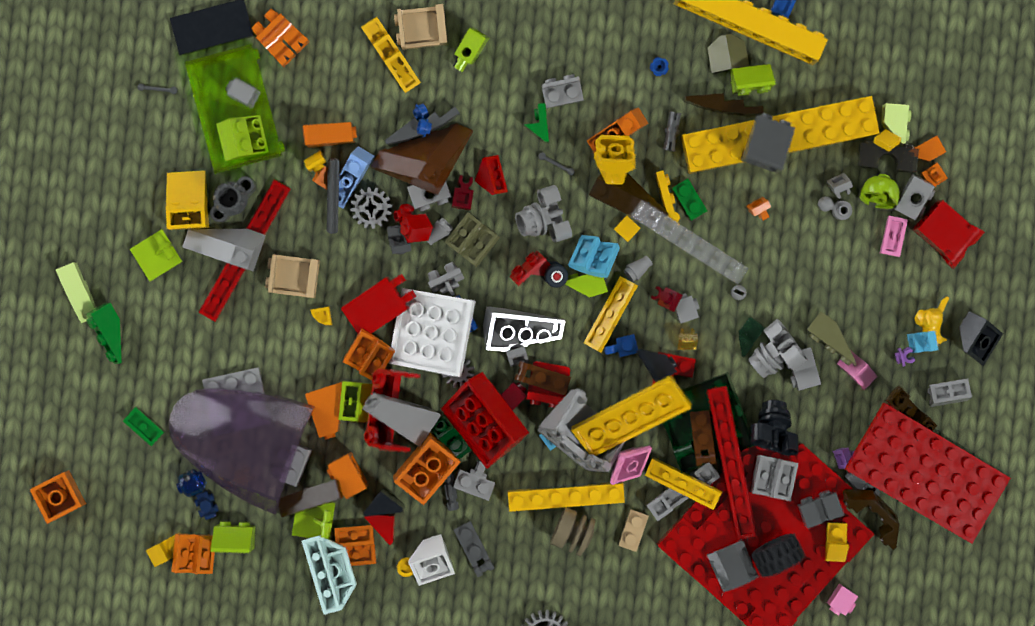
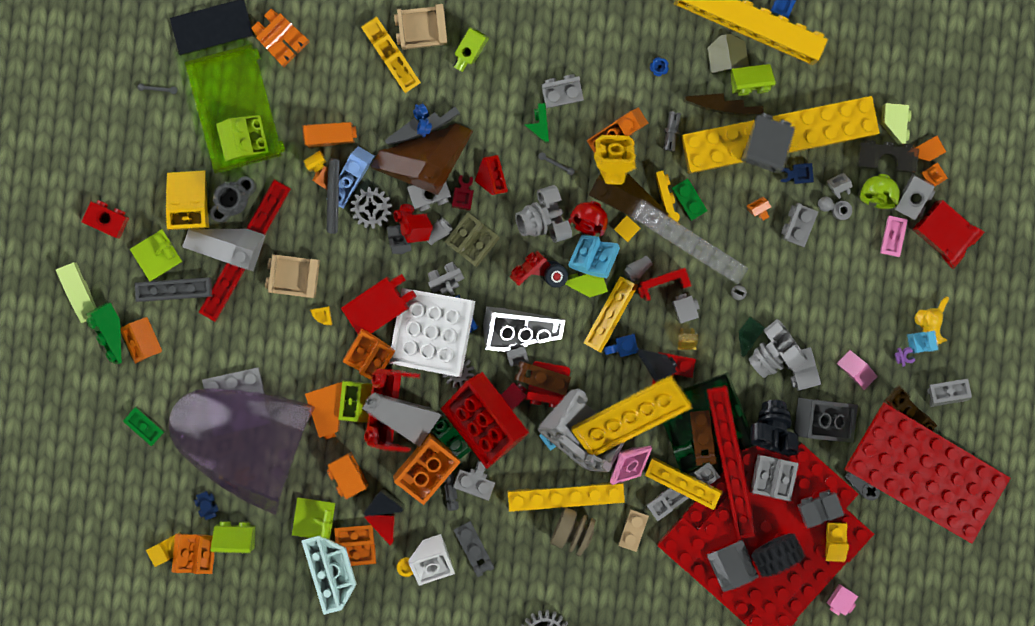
orange brick [29,470,86,524] -> none
clear blue head [176,469,206,497] -> none
light grey brick [226,78,261,108] -> none
slope [277,480,343,518] -> none
light grey brick [279,443,312,487] -> none
dark red plate [651,286,683,312] -> none
olive slope [807,312,857,366] -> none
medium lavender tile [833,447,855,469] -> none
dark brown slope [842,489,900,550] -> none
yellow tile [873,129,901,152] -> none
black slope [959,311,1003,366] -> none
none -> red brick [81,200,129,239]
none -> orange panel [120,317,162,364]
none -> dark grey tile [135,277,212,302]
none -> red cylinder [568,201,608,236]
none -> red panel [637,268,692,301]
none -> dark blue plate [780,163,814,184]
none -> light grey bracket [781,203,818,248]
none -> dark grey slope [794,398,858,443]

